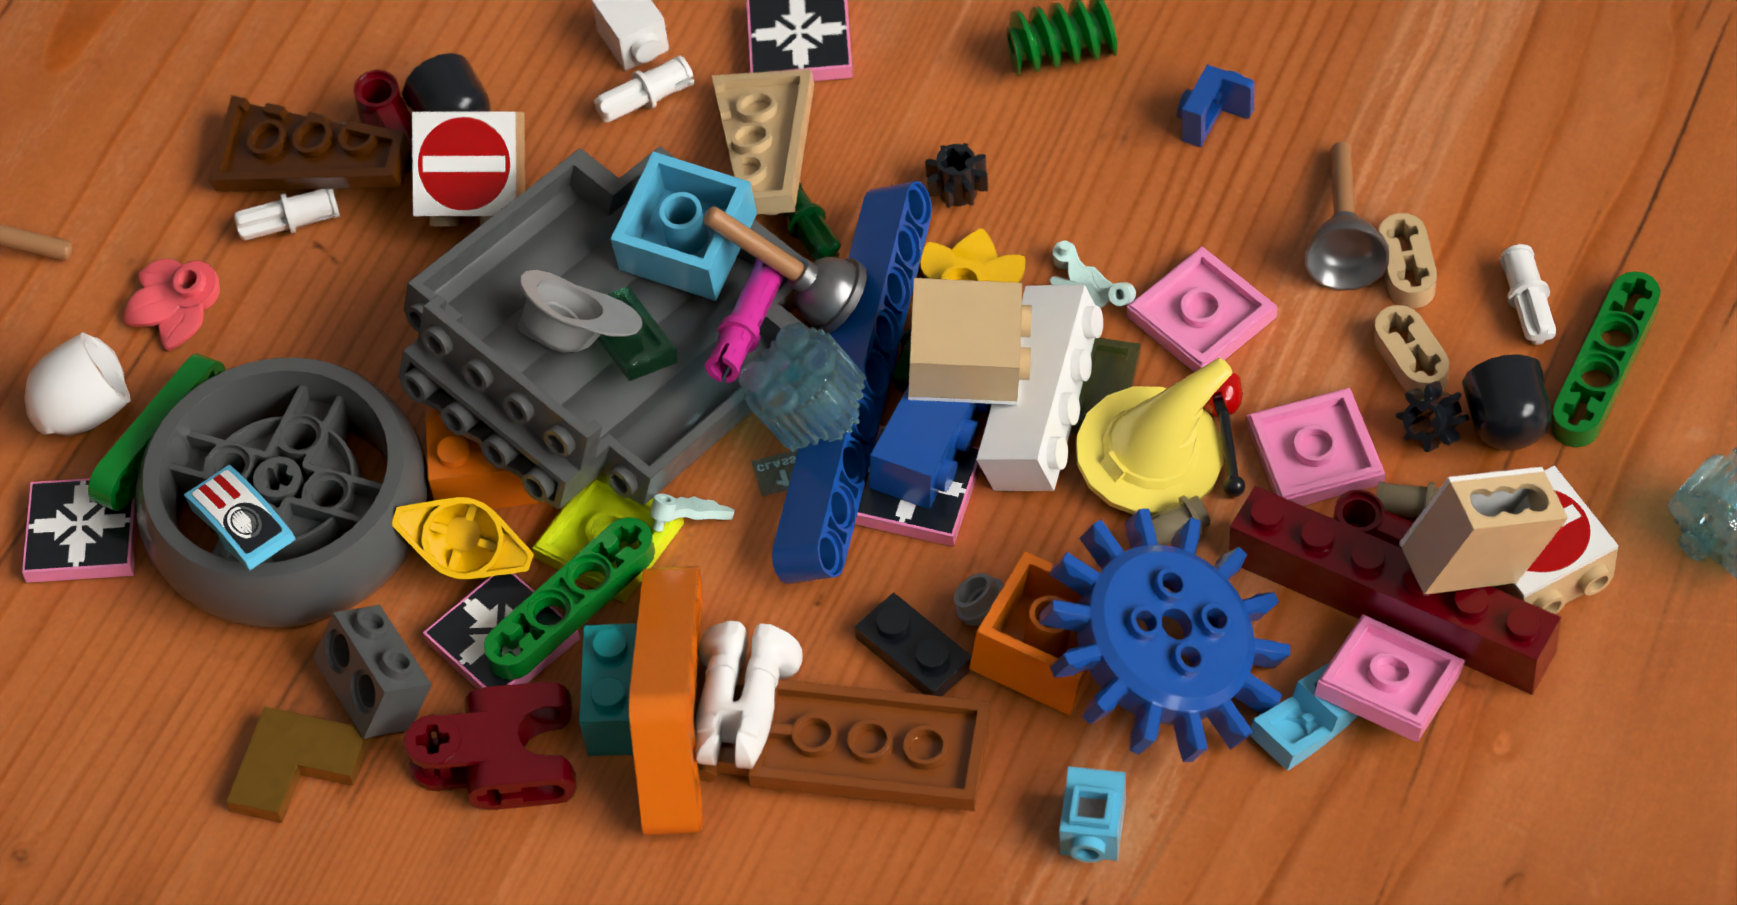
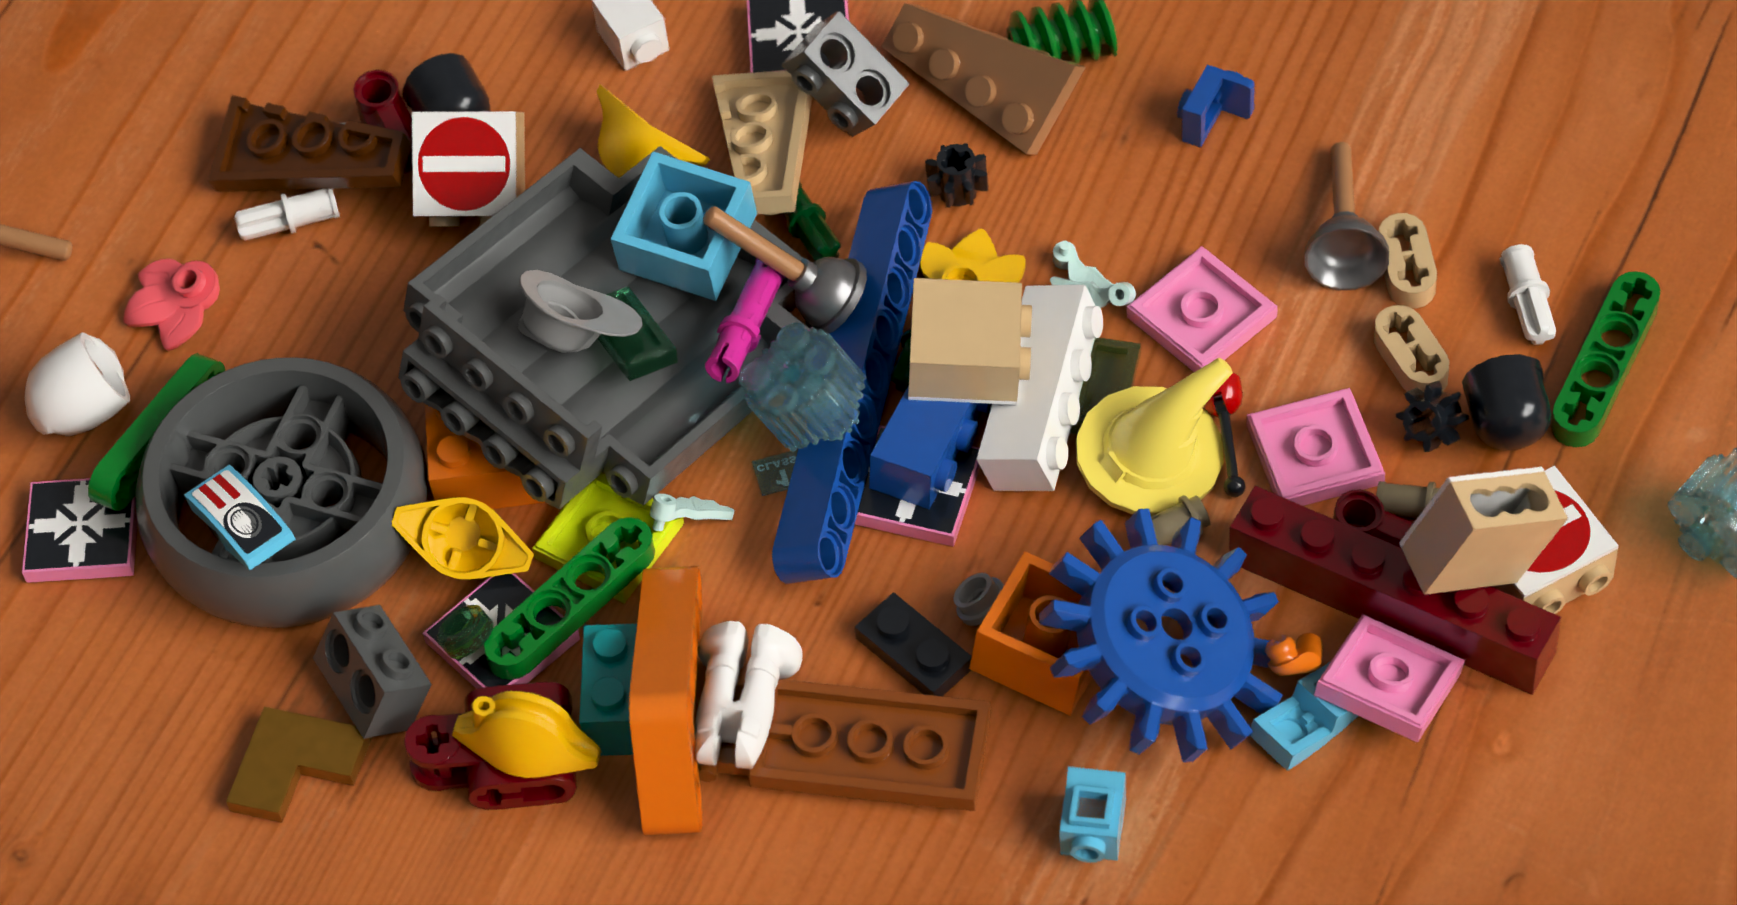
white axle [594,55,694,122] -> none
none -> clear green tile [437,605,494,659]
none -> yellow hat [452,691,601,778]
none -> yellow hat [597,85,711,178]
none -> dark grey brick [781,11,910,137]
none -> medium nougat wing [881,3,1086,155]
none -> orange arm [1265,633,1323,676]

